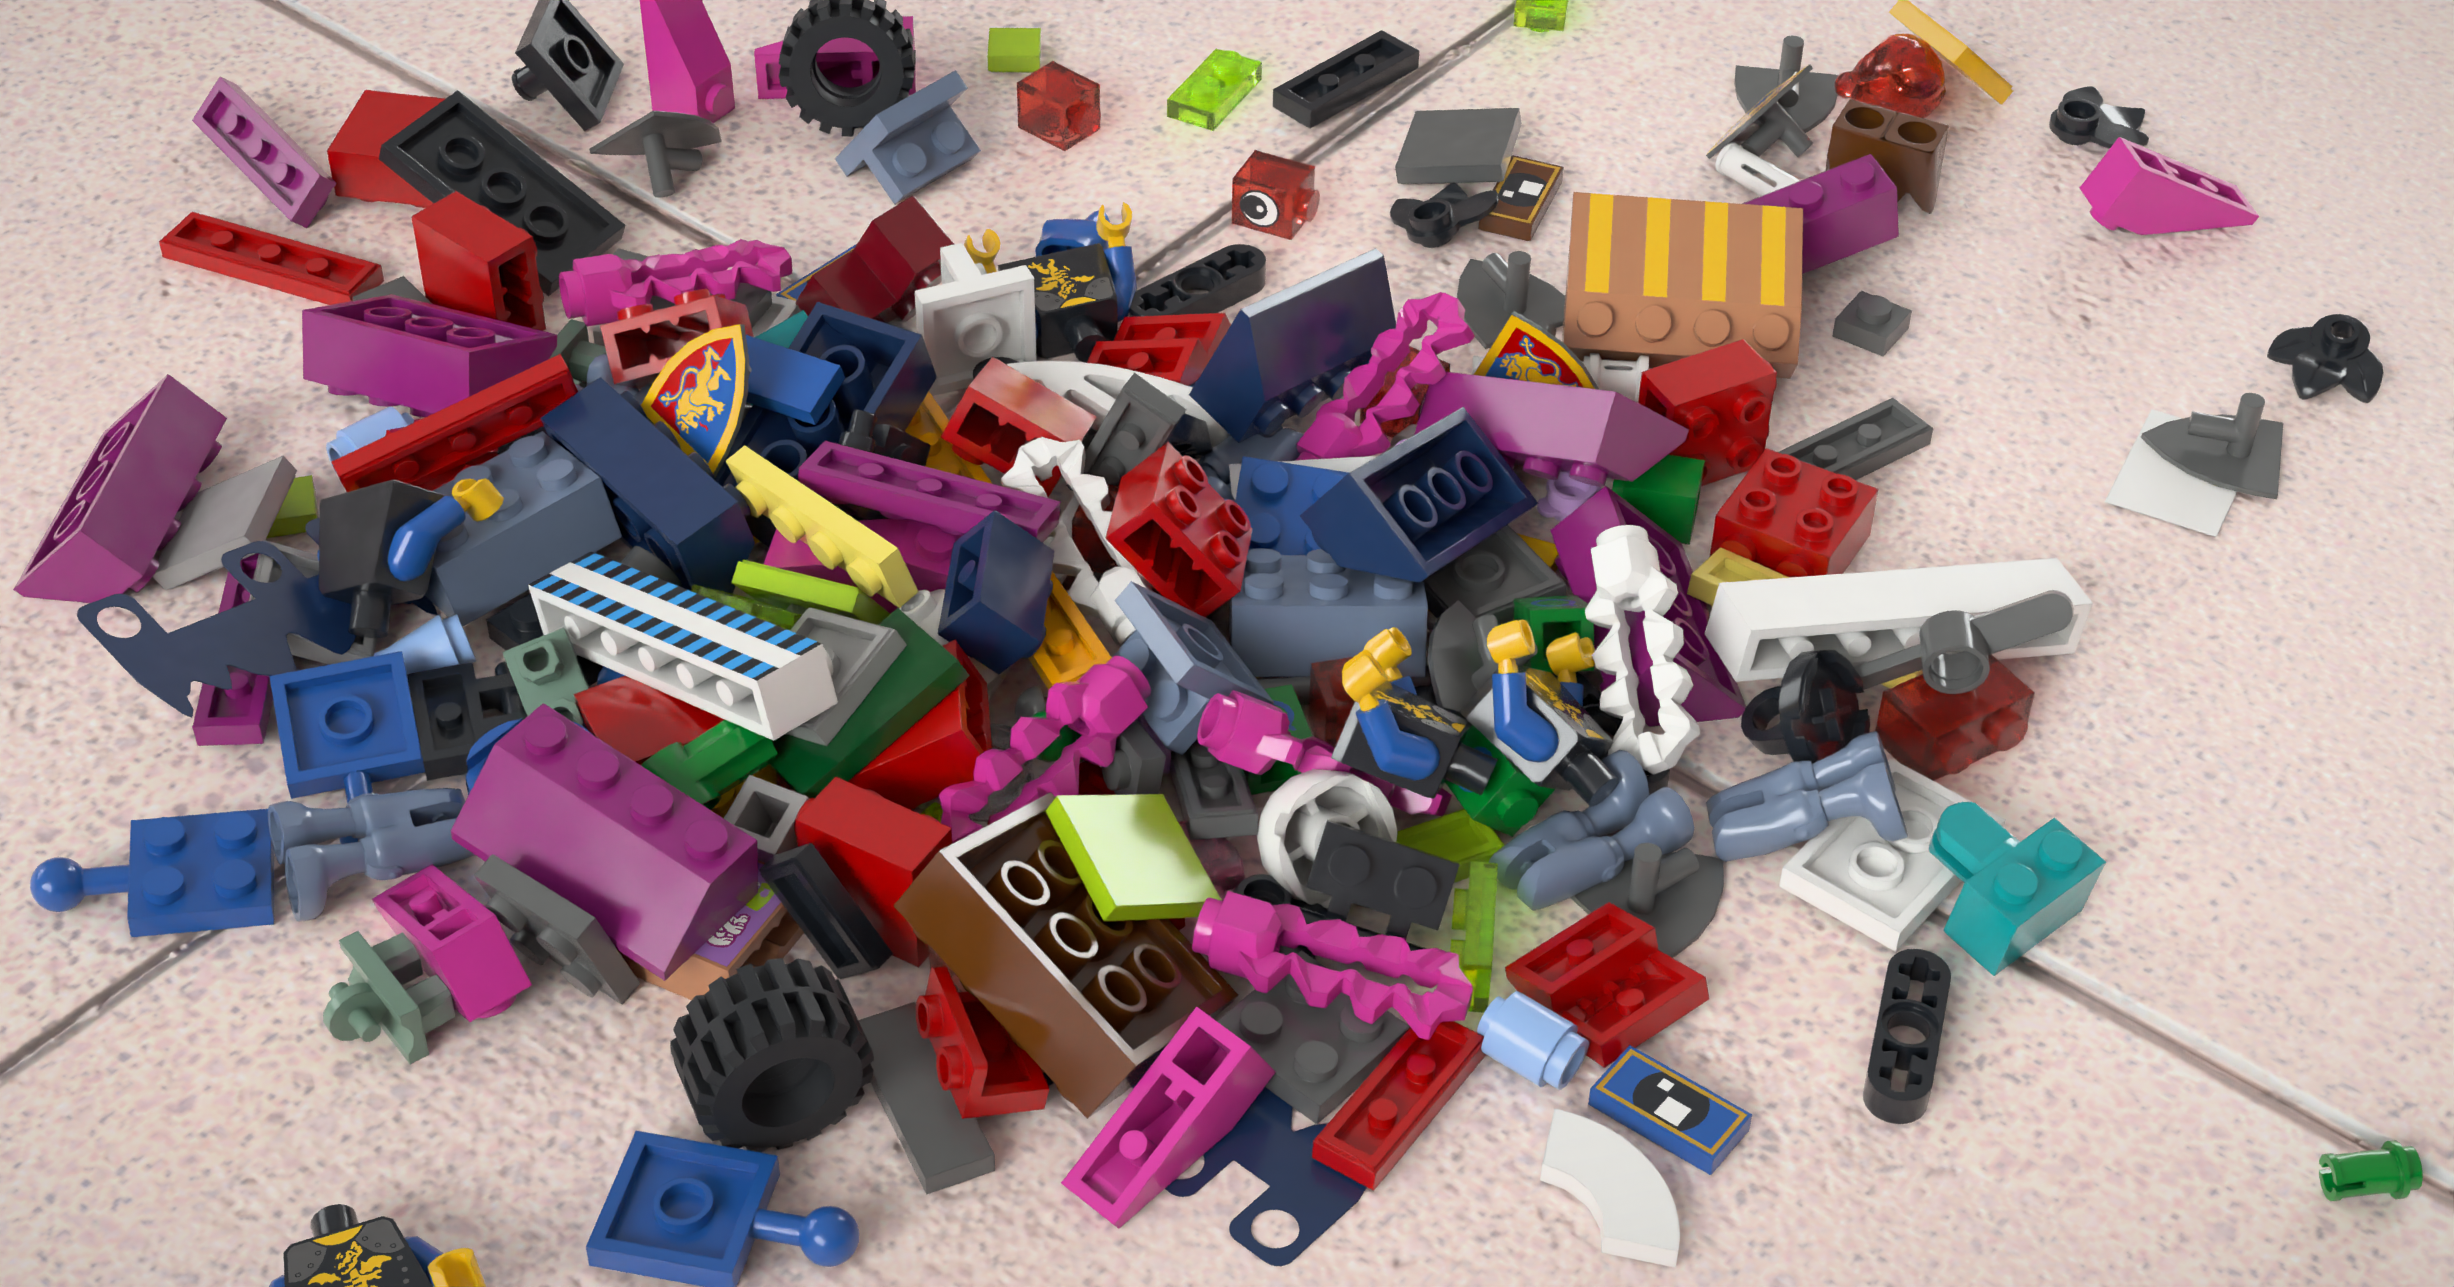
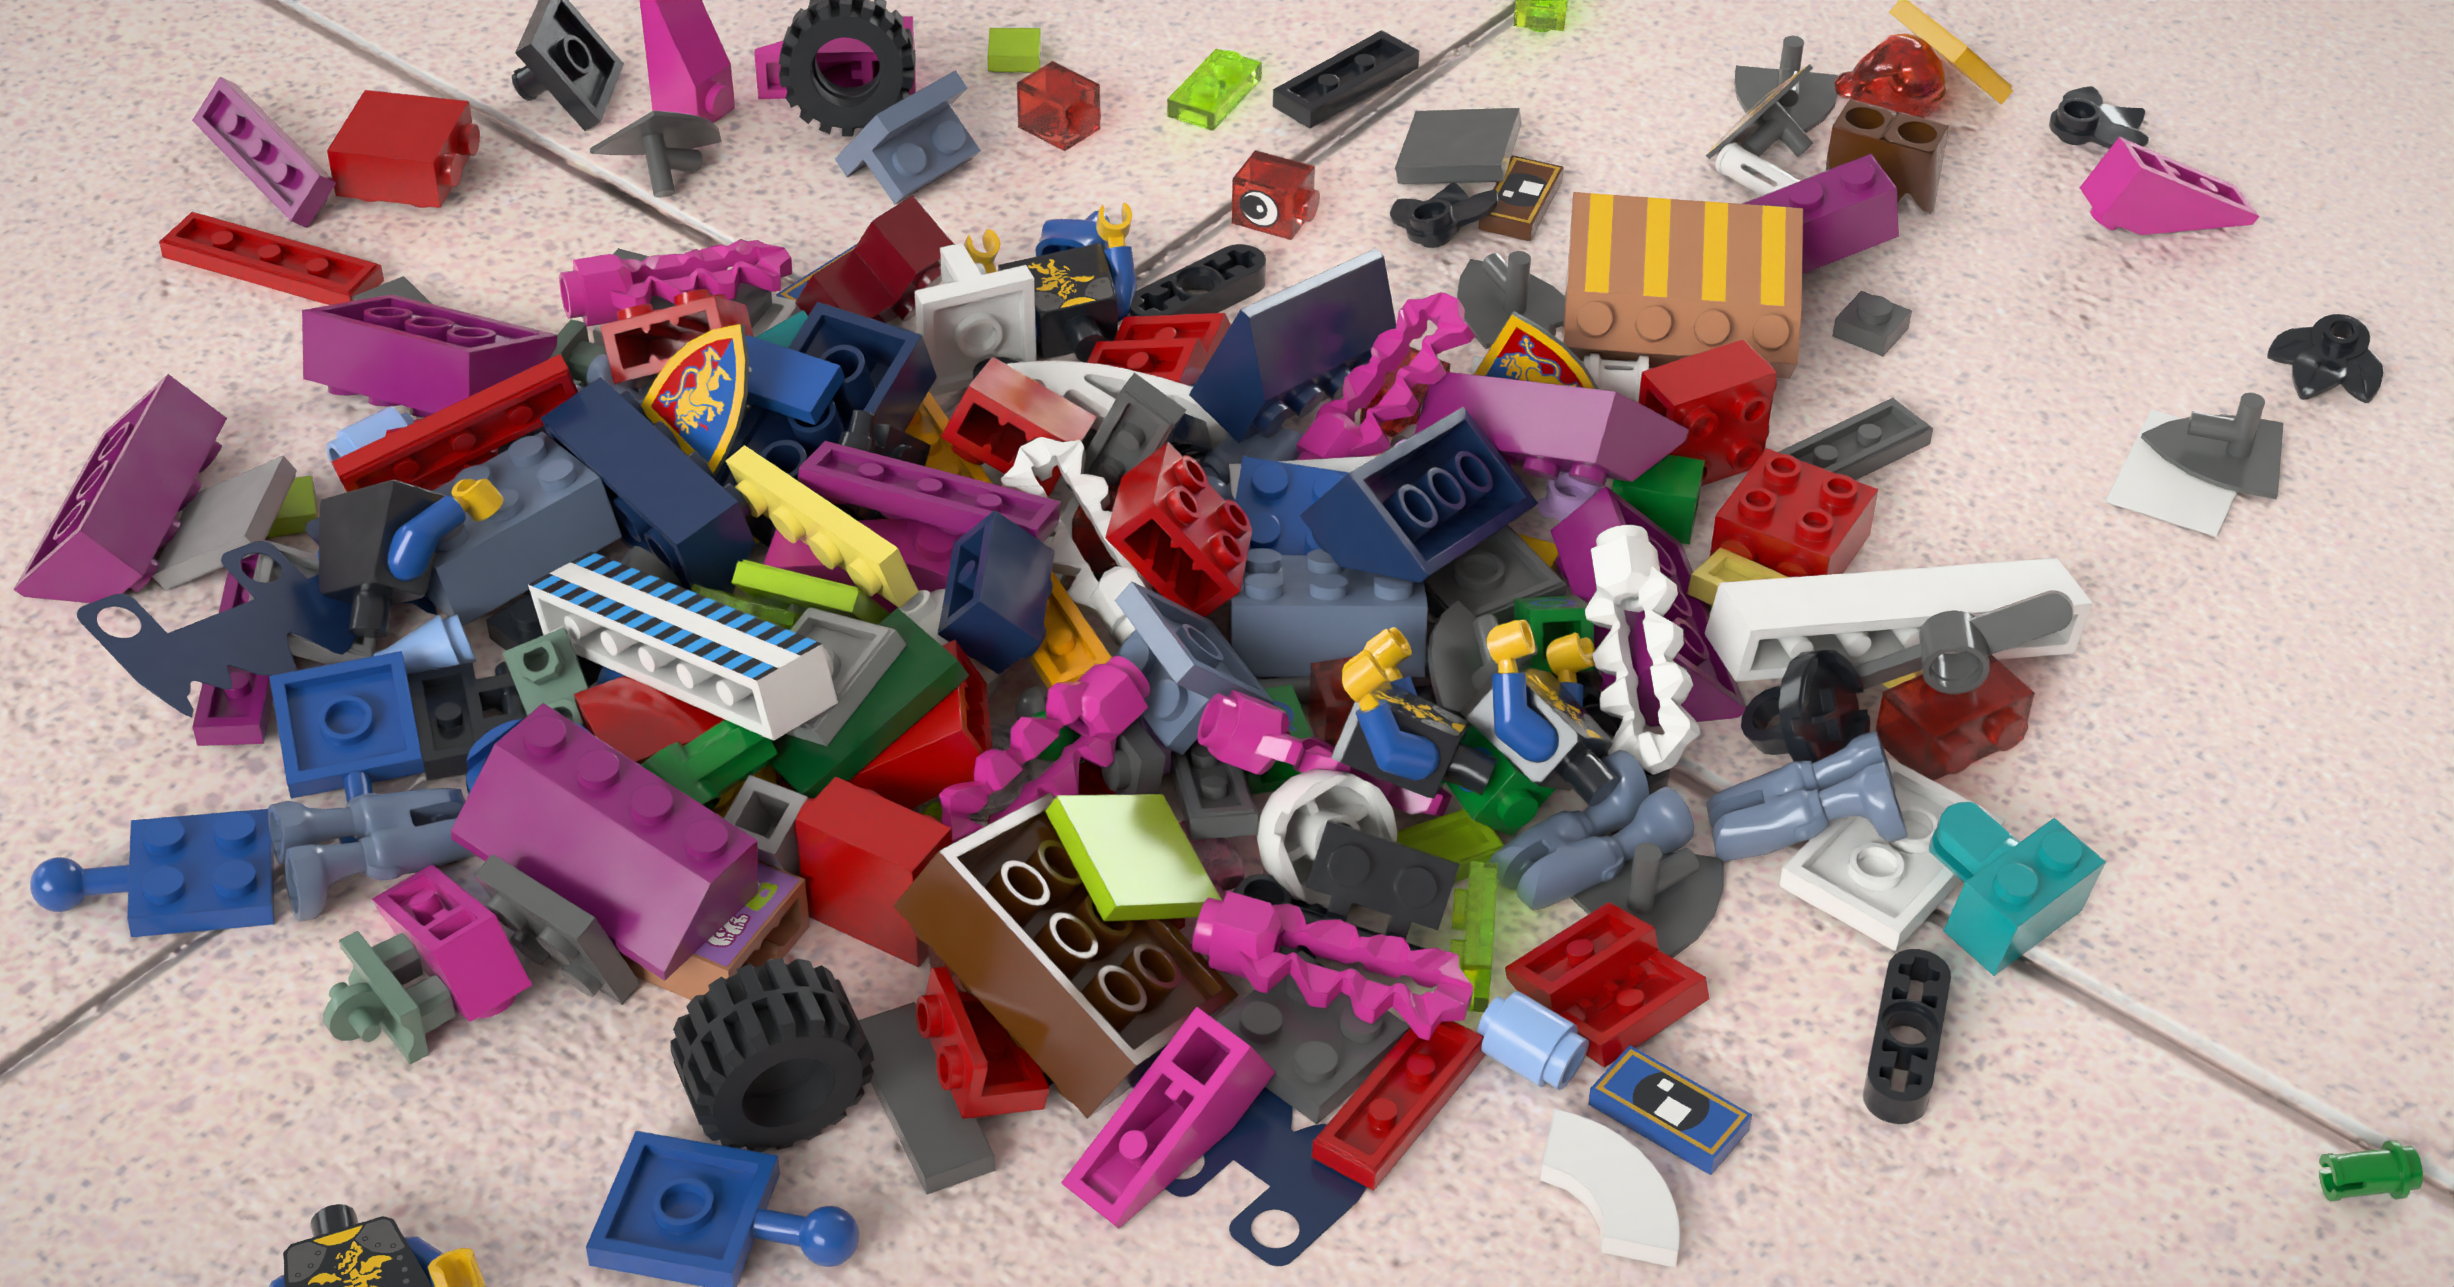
black plate [379,90,626,297] -> none
red brick [411,191,546,331] -> none
black tile [759,843,893,980] -> none

